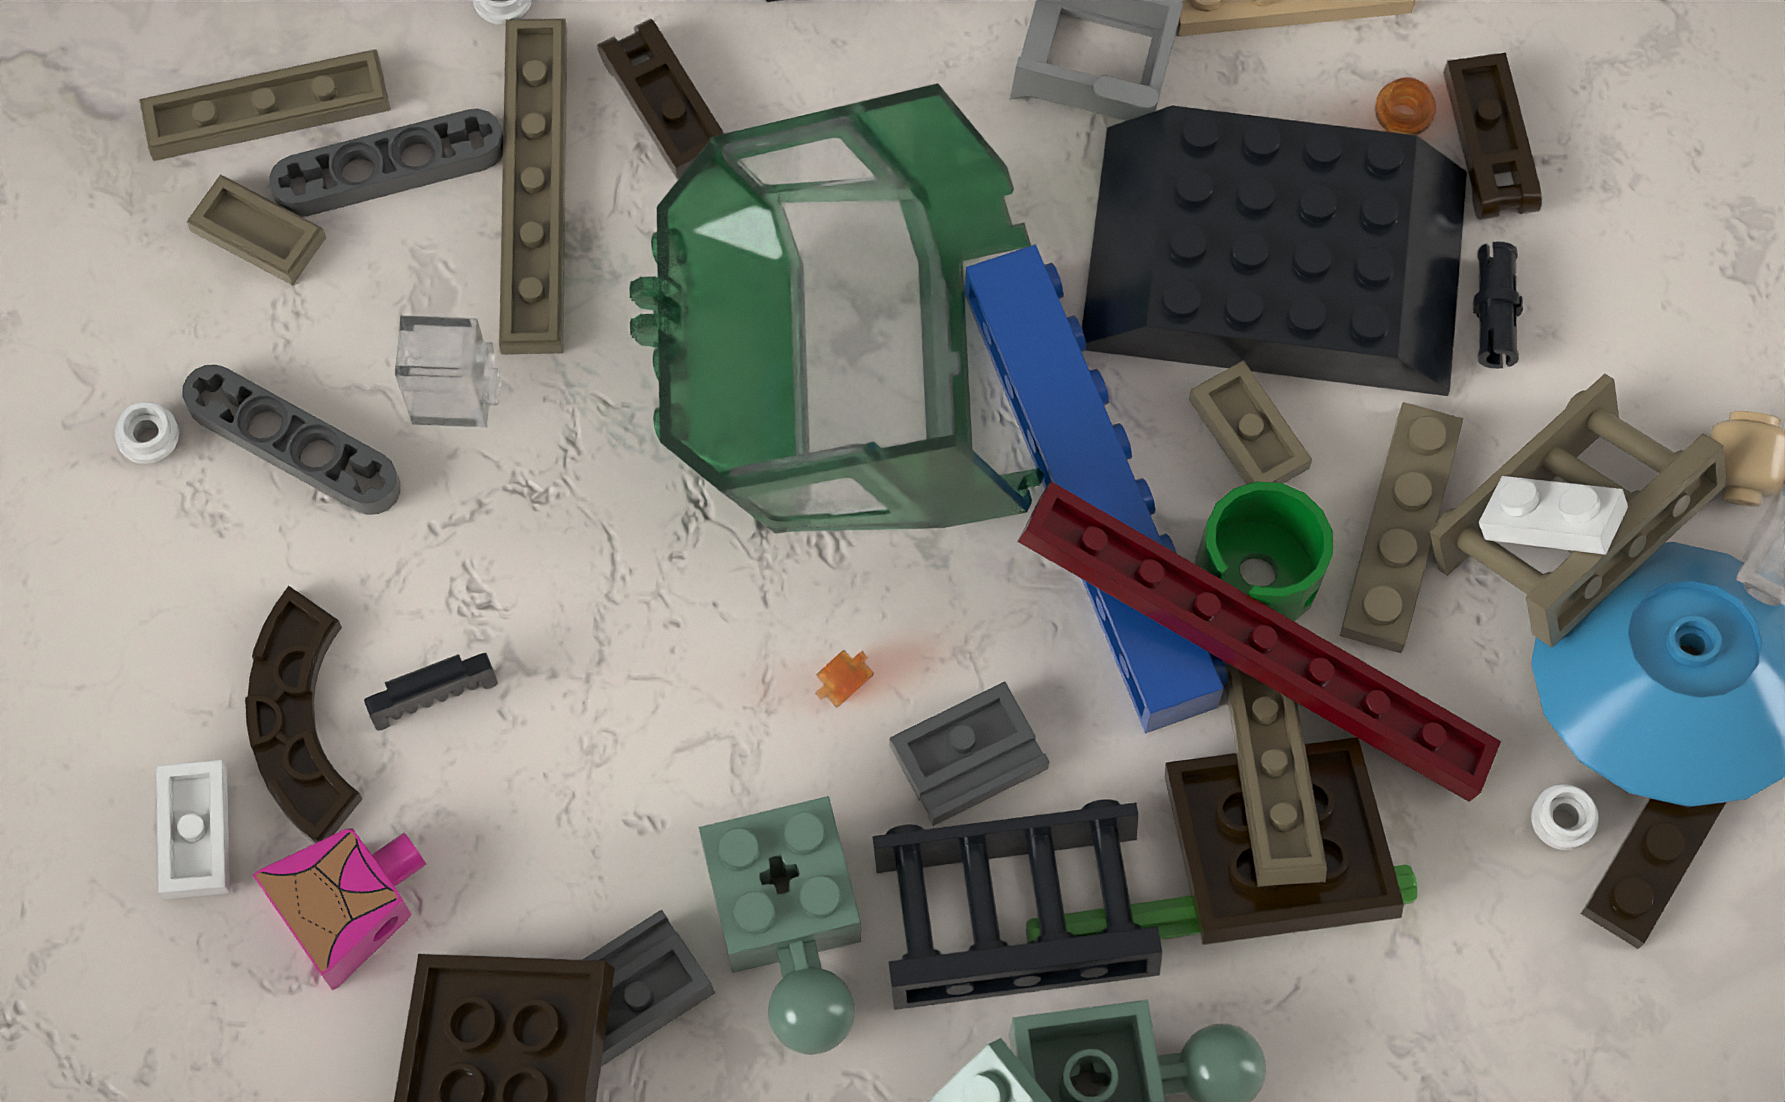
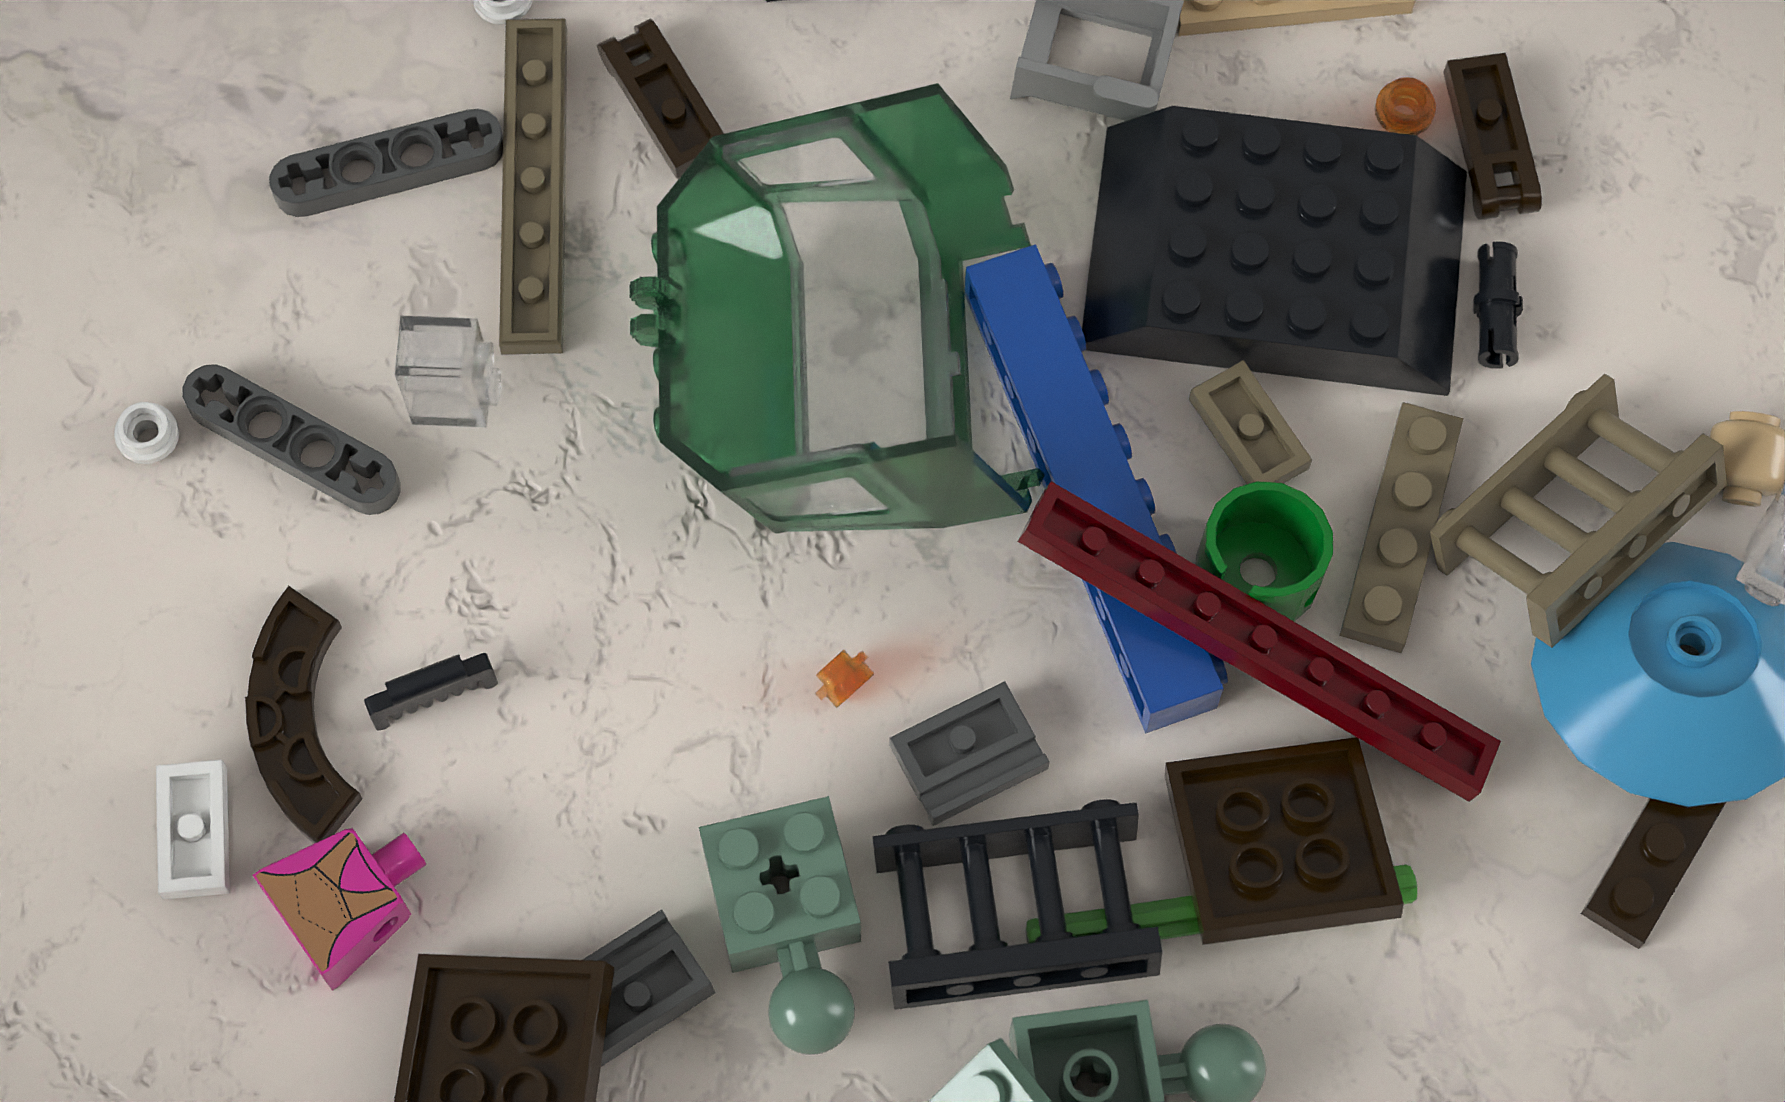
dark tan tile [139,49,391,161] -> none
dark tan tile [186,174,326,285] -> none
dark tan tile [1224,661,1327,887] -> none
white plate [1479,476,1628,555] -> none
white plate [1531,784,1599,850] -> none

